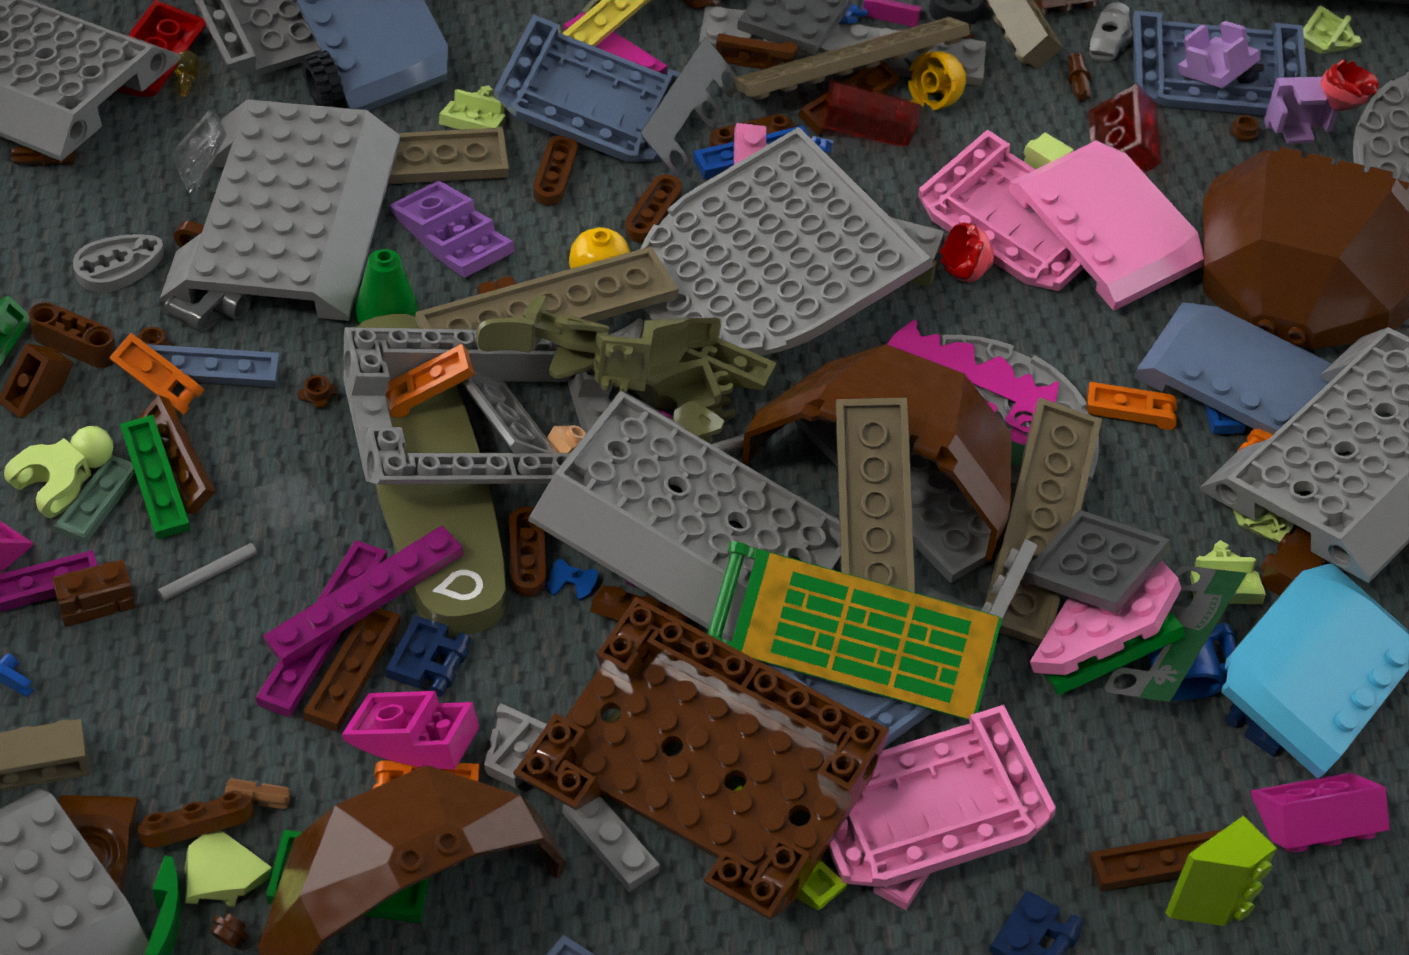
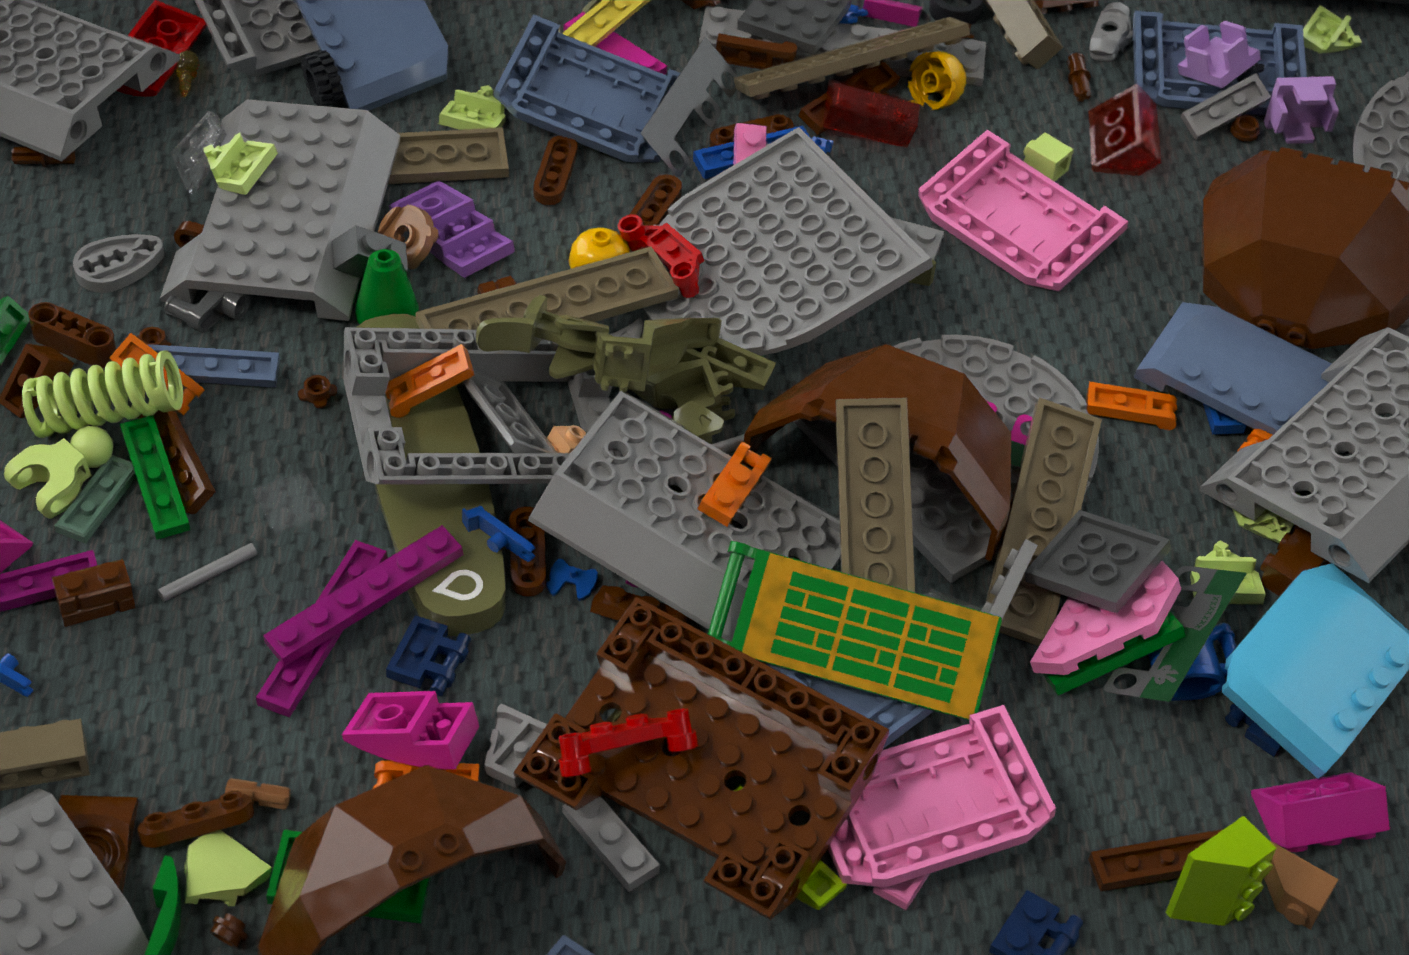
reddish brown plate [303,608,401,732] -> none
dark pink piece [887,319,1059,433] -> none
red hair [940,222,994,283] -> none
bright pink slope [1008,141,1204,311] -> none
red hair [1320,59,1379,111] -> none
none -> yellowish green piece [22,350,183,438]
none -> yellowish green slope [203,133,278,195]
none -> dark grey brick [332,225,408,279]
none -> medium nougat plate [378,205,439,269]
none -> blue piece [462,505,535,562]
none -> red plate [558,708,698,777]
none -> red plate [618,214,705,298]
none -> orange plate [697,441,772,527]
none -> light grey plate [1180,73,1271,140]
none -> medium nougat slope [1264,841,1339,930]

